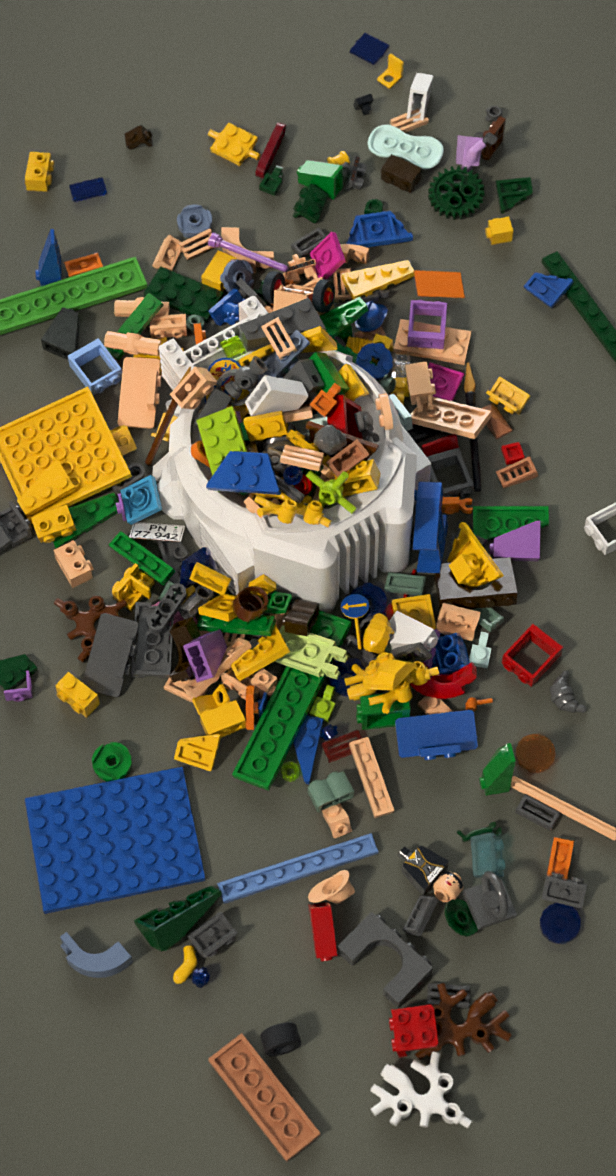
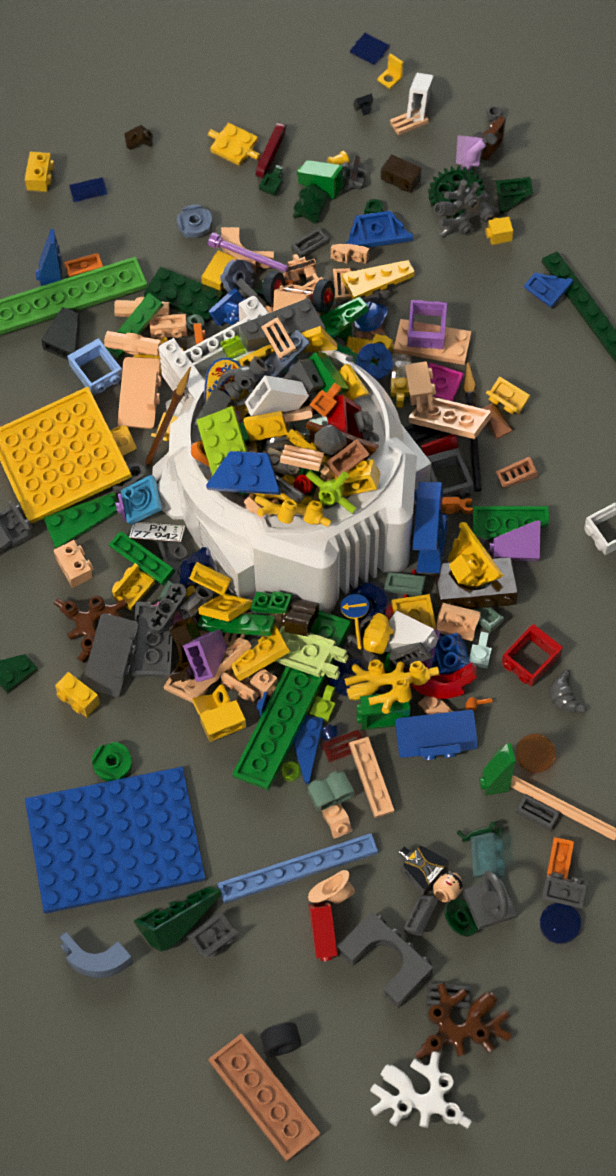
medium lavender bracket [4,670,33,702] -> none
yellow wing [17,459,76,518] -> none
yellow brick [31,505,76,543] -> none
yellow bracket [116,575,151,600] -> none
light nougat slope [152,235,181,271] -> none
light nougat brick [170,367,217,410] -> none
yellow arm [173,945,197,984] -> none
yellow wing [174,734,221,772] -> none
light nougat tile [179,229,213,260] -> none
clear blue plate [192,967,210,988] -> none
reddish brown helmet [232,586,268,622] -> none
orange plate [246,685,258,730] -> none
yellow plate [249,574,276,598] -> none
clear blue plate [283,466,303,485] -> none
dark pink tile [310,232,346,280] -> none
yellow slope [363,652,417,690] -> none
light aqua plate [368,125,444,170] -> none
light nougat plate [375,393,393,430] -> none
sand green plate [380,374,396,394] -> none
light aqua tile [388,393,412,431] -> none
red bracket [389,1005,438,1058] -> none
orange sticker [414,270,465,298] -> none
red plate [501,442,525,465] -> none
none -> dark grey plant [434,180,500,238]

